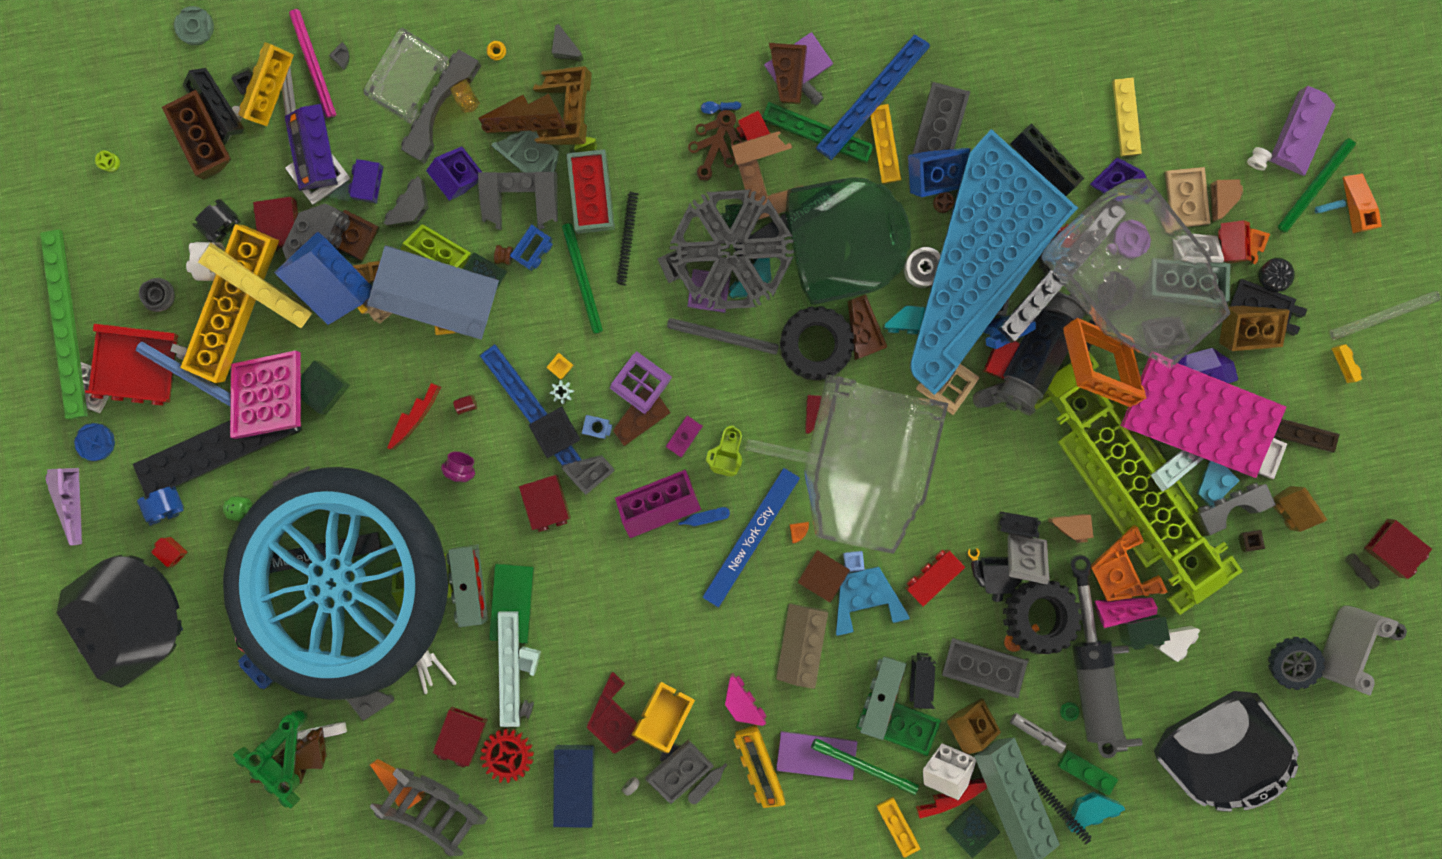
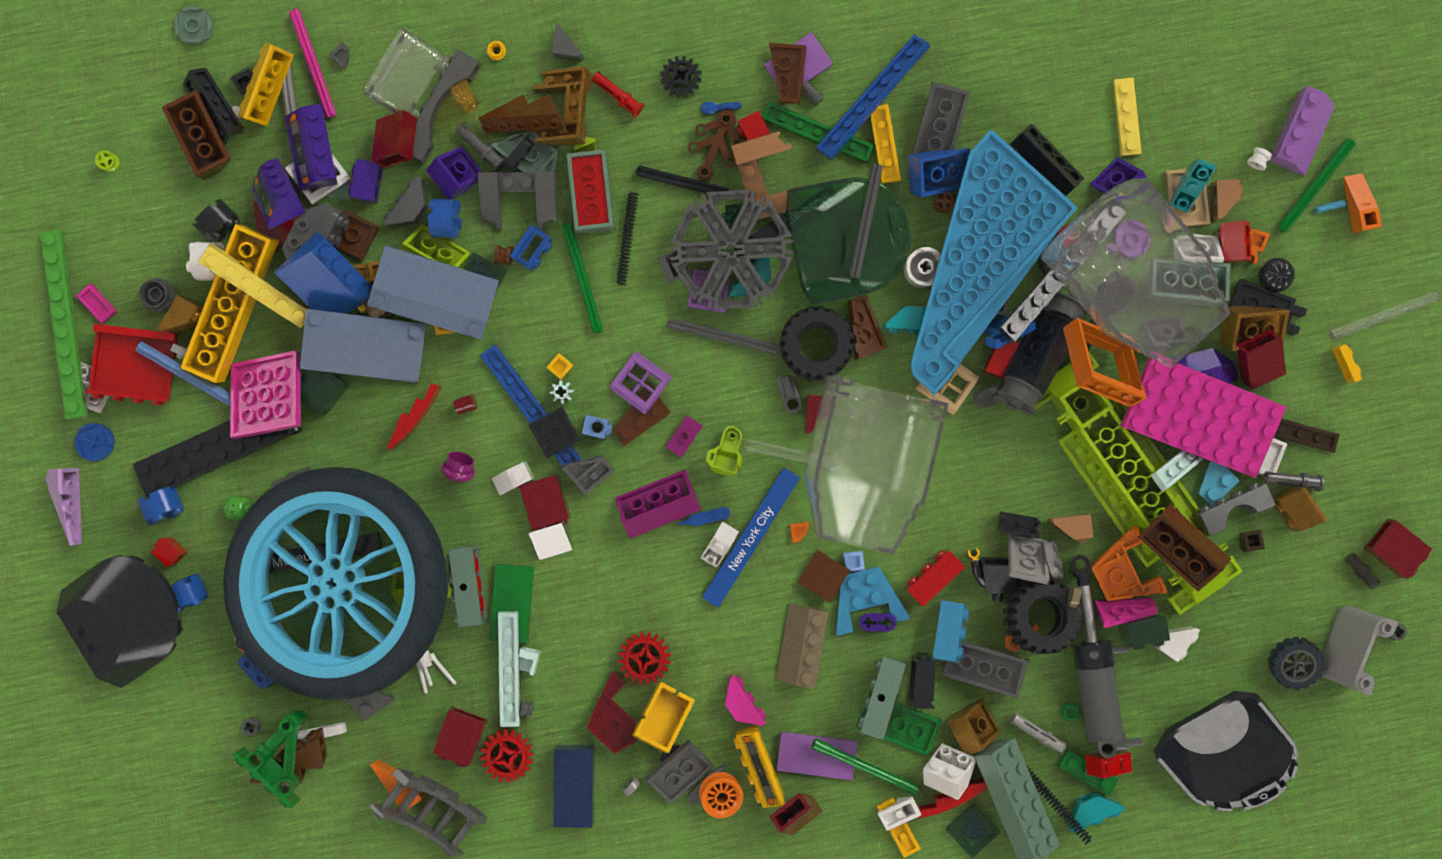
none -> dark pink tile [76,283,118,324]
none -> pearl gold slope [158,295,204,334]
none -> blue brick [171,573,209,612]
none -> dark grey bush [241,717,261,736]
none -> dark purple slope [251,157,306,229]
none -> sand blue slope [300,309,426,383]
none -> dark red brick [371,110,417,169]
none -> blue brick [428,199,462,238]
none -> dark grey pin [455,123,506,172]
none -> white slope [492,462,534,495]
none -> black beam [504,137,535,171]
none -> white sticker [529,523,572,560]
none -> red pin [591,71,645,118]
none -> red gear [618,631,671,685]
none -> black axle [636,165,729,194]
none -> black gear [660,56,702,99]
none -> orange wheel [699,772,743,818]
none -> white slope [701,522,739,568]
none -> dark red brick [769,792,823,835]
none -> dark grey piece [777,375,801,414]
none -> dark grey axle [849,164,883,279]
none -> dark purple beam [860,613,897,632]
none -> white slope [878,797,921,831]
none -> dark azure brick [933,600,969,663]
none -> light grey tile [1044,541,1064,580]
none -> dark tan tile [1067,587,1082,608]
none -> red brick [1085,751,1132,778]
none -> reddish brown slope [1138,504,1231,592]
none -> teal slope [1170,158,1217,213]
none -> dark red brick [1236,329,1286,390]
none -> dark grey pin [1263,471,1325,492]

